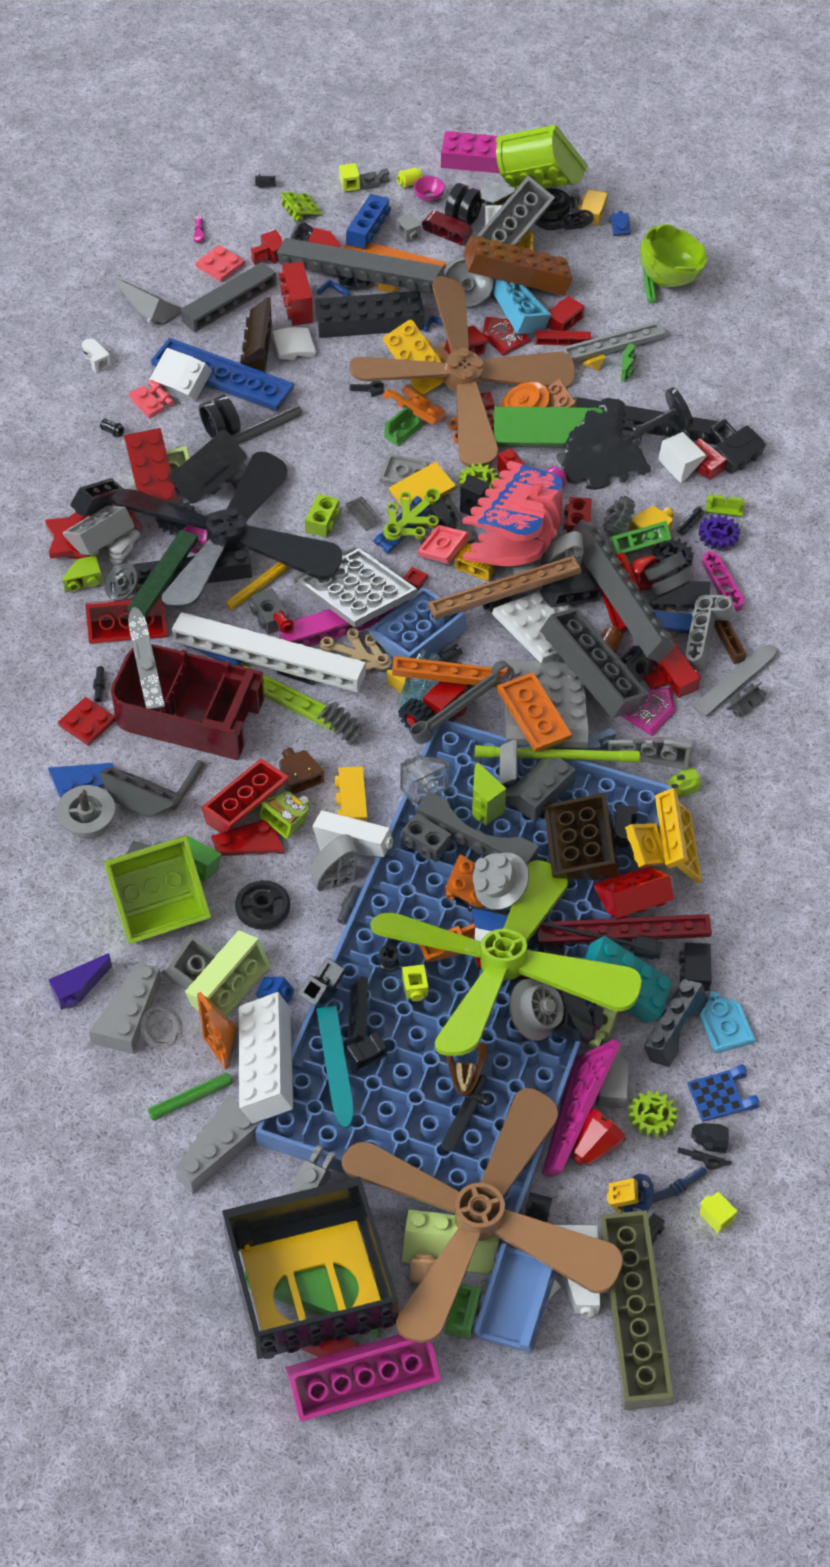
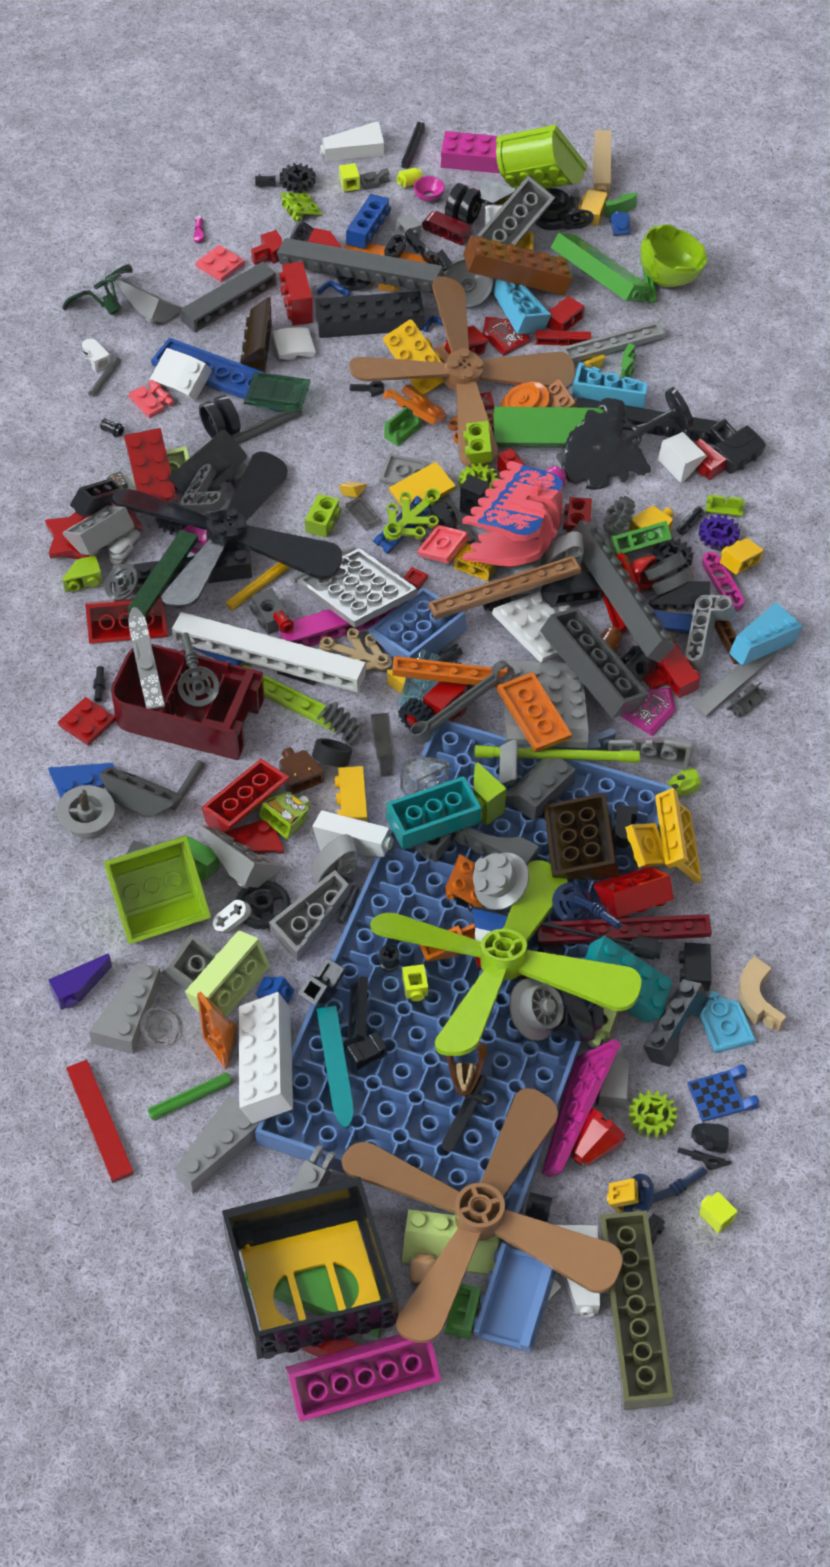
none -> dark green plant [62,264,133,315]
none -> red tile [66,1059,134,1183]
none -> dark grey bar [88,357,121,397]
none -> dark grey tile [107,471,128,489]
none -> dark grey dish [178,632,219,706]
none -> dark grey beam [180,464,226,511]
none -> light grey wedge [198,825,281,889]
none -> white beam [213,900,251,933]
none -> clear green piece [244,371,311,412]
none -> light grey wedge [269,870,350,961]
none -> black gear [280,163,316,193]
none -> black tyre [312,738,353,767]
none -> white slope [320,122,384,162]
none -> yellow slope [339,481,367,498]
none -> clear smoke container [371,713,395,777]
none -> black beam [384,234,406,258]
none -> teal brick [386,776,482,850]
none -> black axle [401,121,425,169]
none -> black tile [405,228,452,272]
none -> lime brick [463,421,493,464]
none -> bright green brick [551,232,652,303]
none -> dark blue dish [552,882,622,930]
none -> medium azure wedge [572,362,648,408]
none -> tan slope [592,130,612,196]
none -> bright green slope [604,192,637,218]
none -> yellow brick [720,537,764,575]
none -> medium azure wedge [729,602,803,666]
none -> tan arch [738,956,786,1032]

